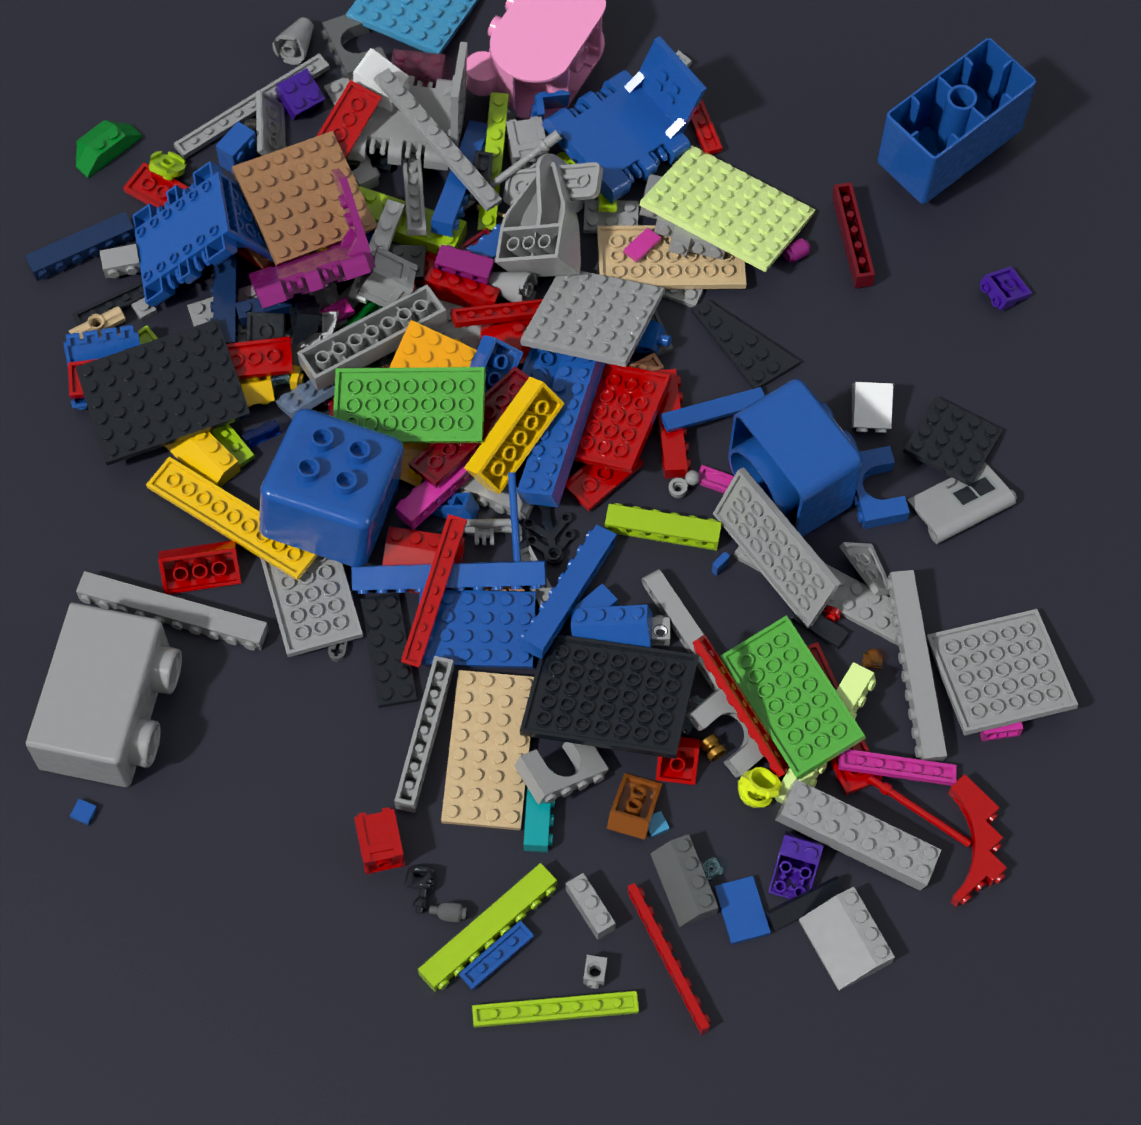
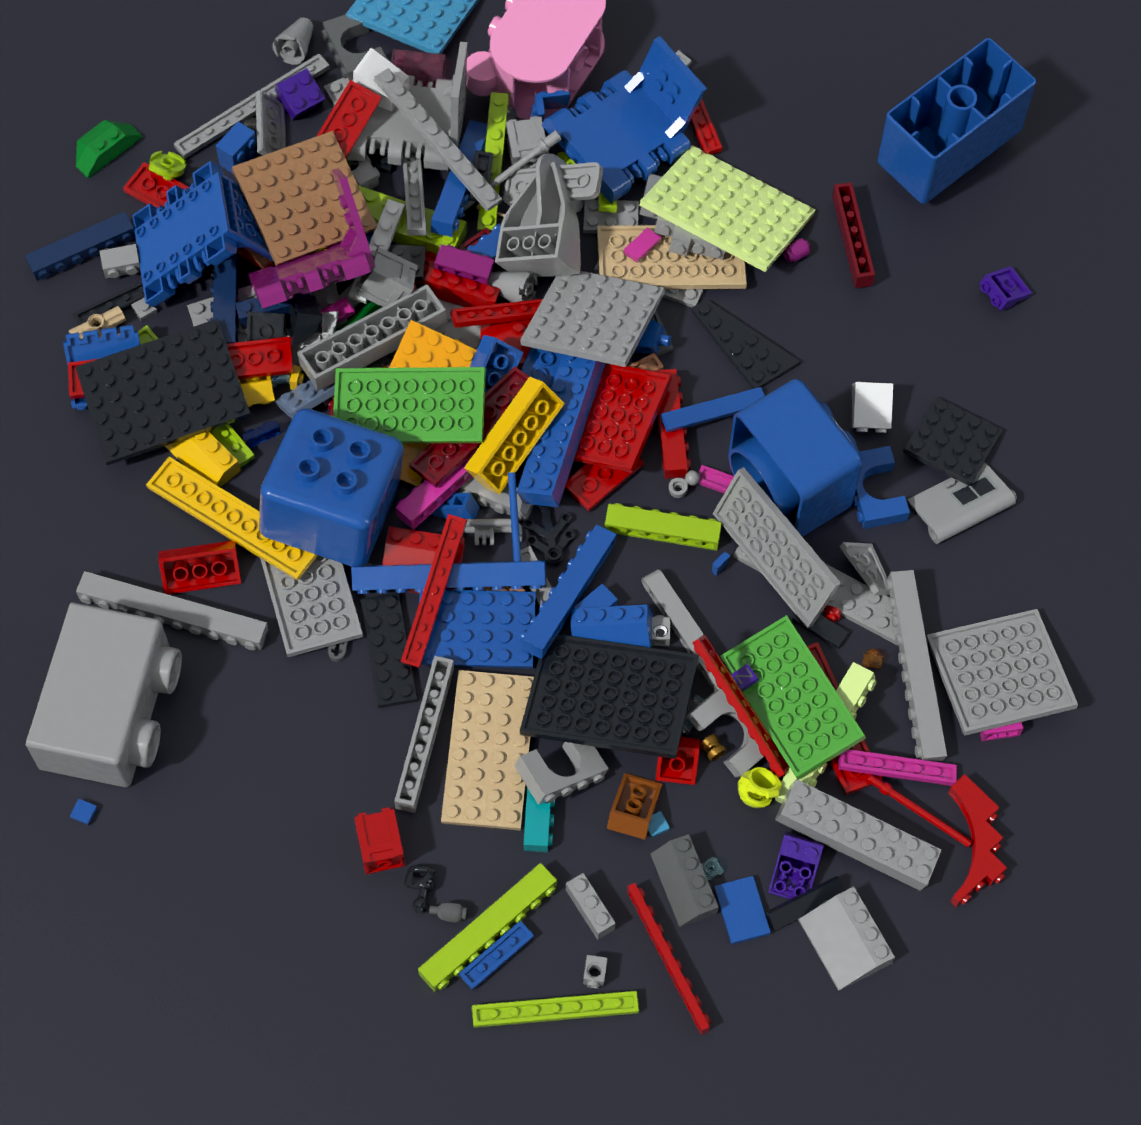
none -> dark purple tile [731,663,759,691]

